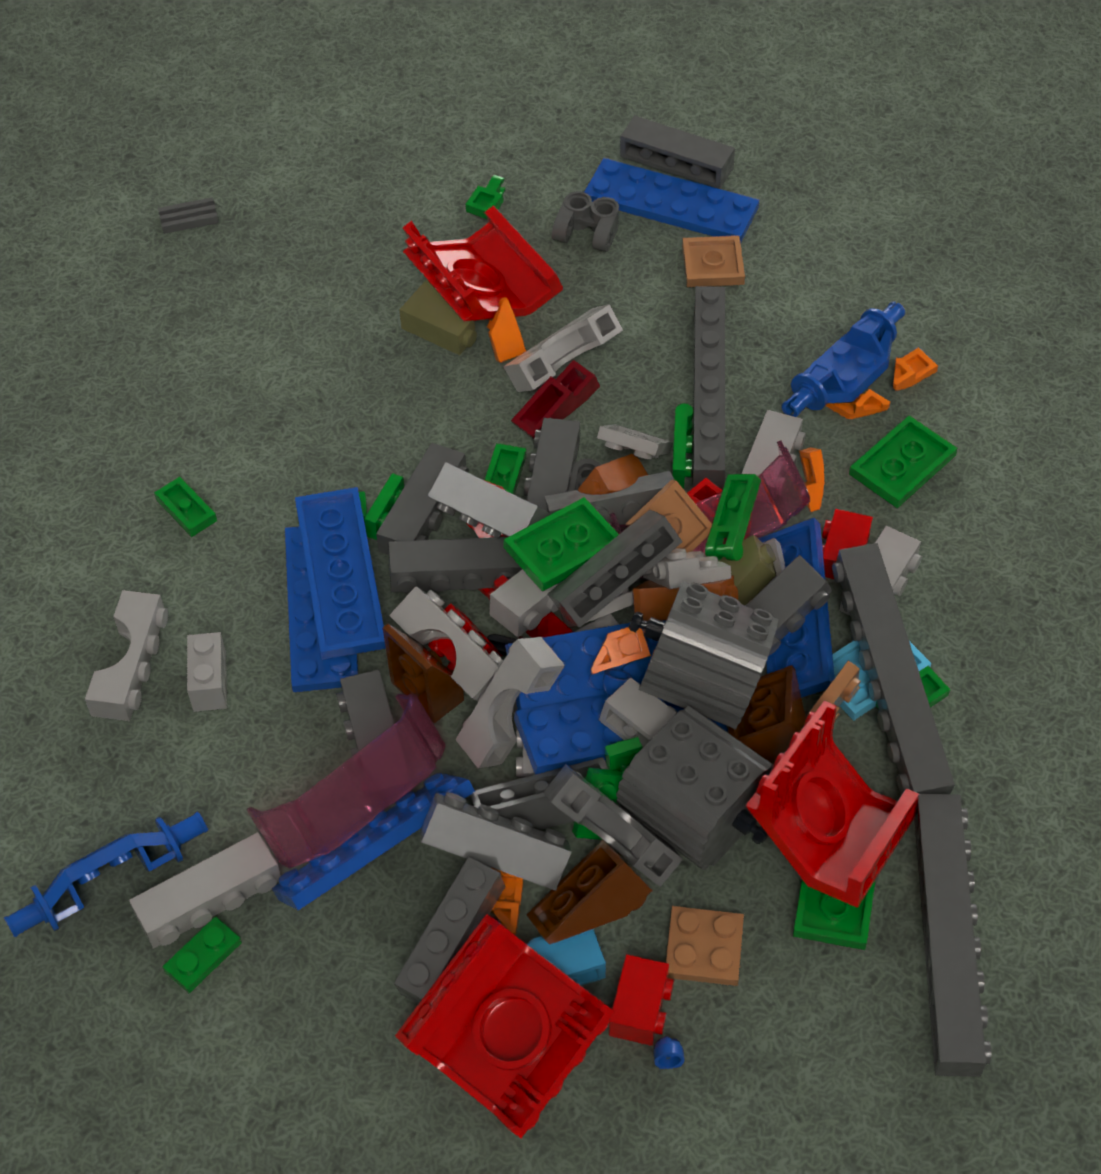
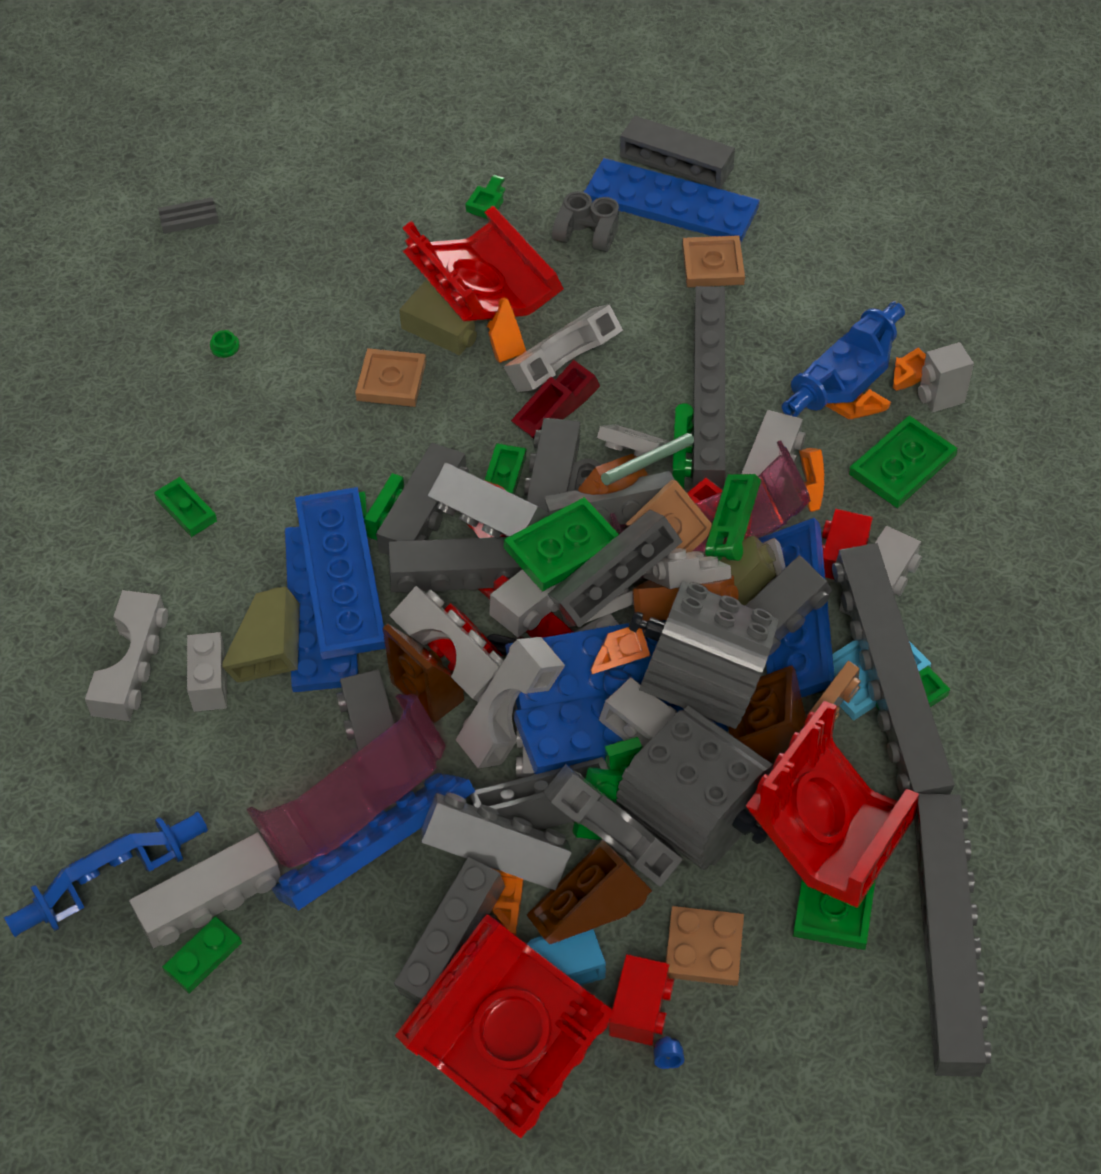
none -> green plate [210,330,240,358]
none -> olive slope [222,586,300,682]
none -> medium nougat plate [356,348,426,407]
none -> sand green bar [601,433,694,485]
none -> light grey brick [918,342,974,413]

